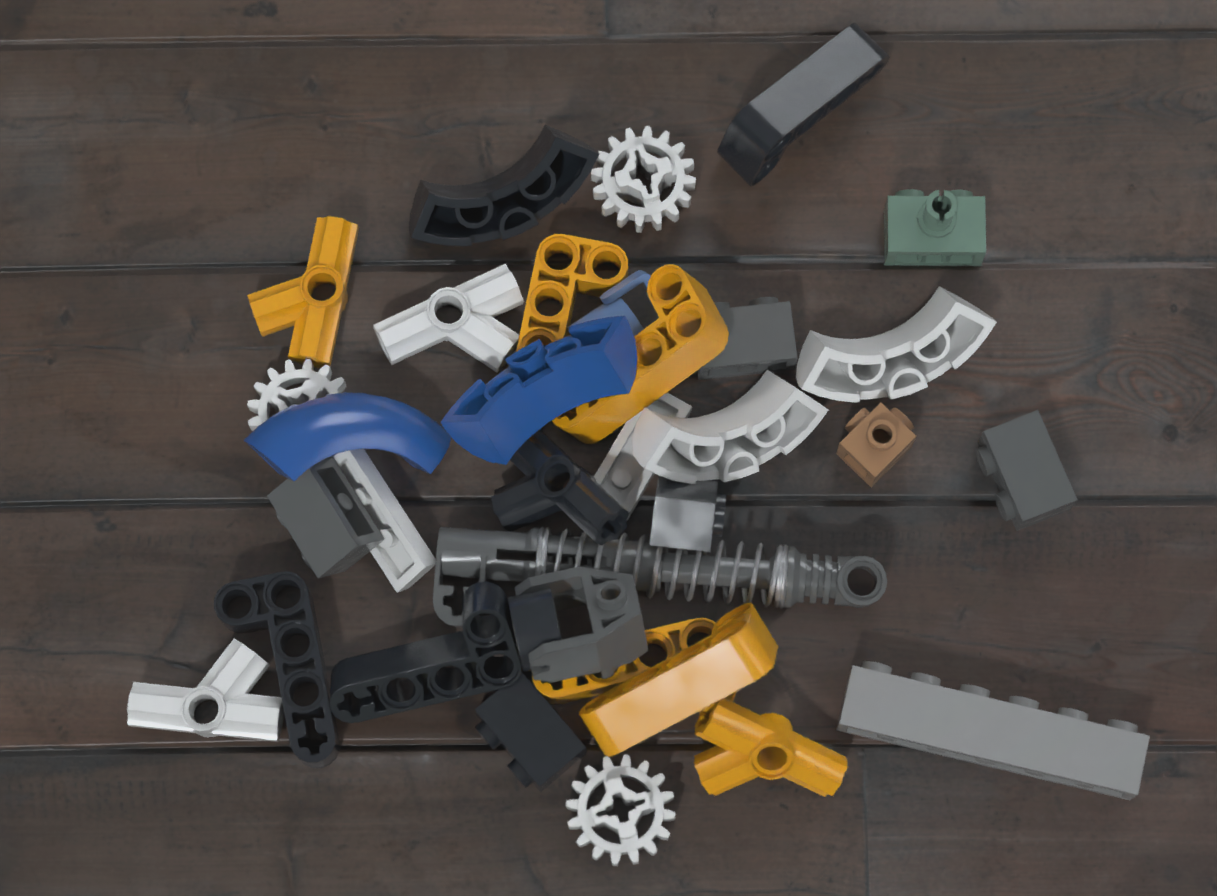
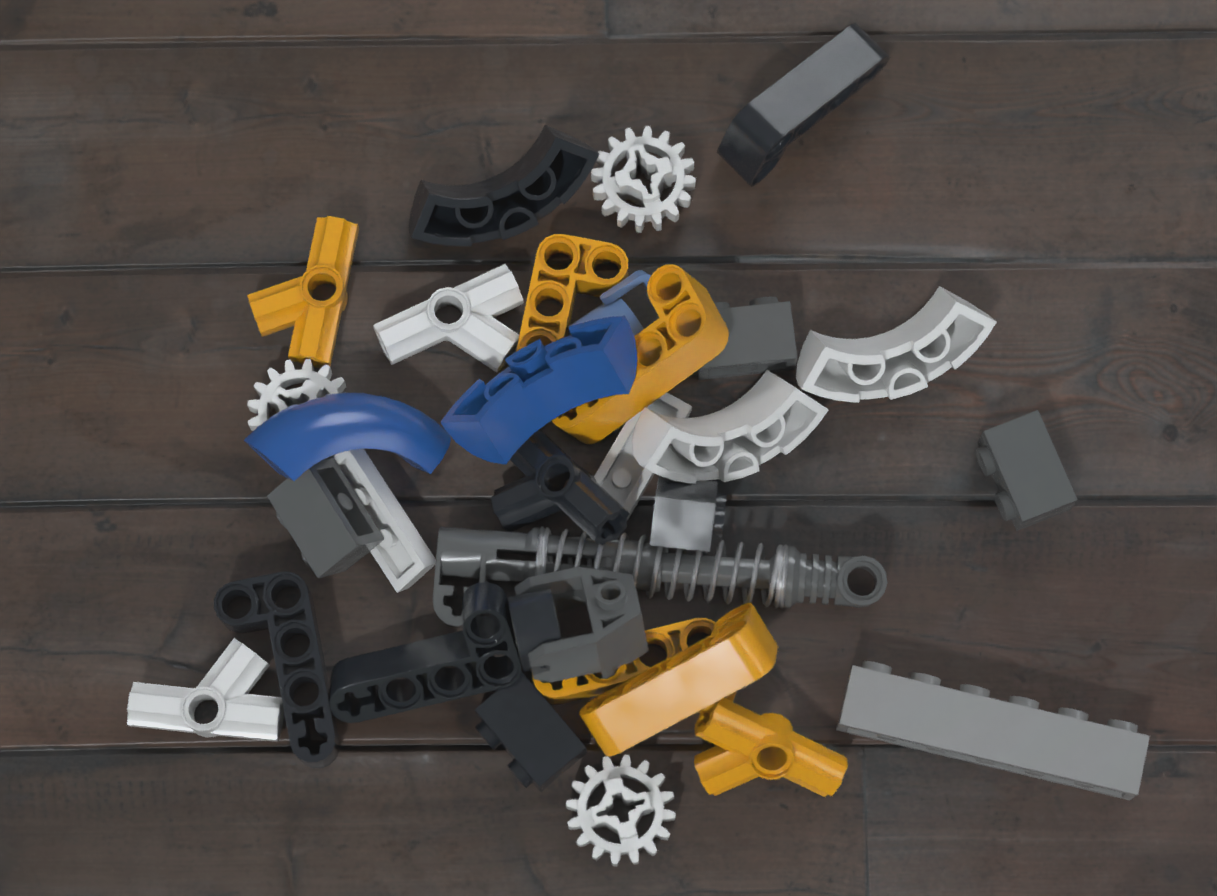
medium nougat brick [836,402,916,487] -> none
sand green brick [884,189,986,266] -> none

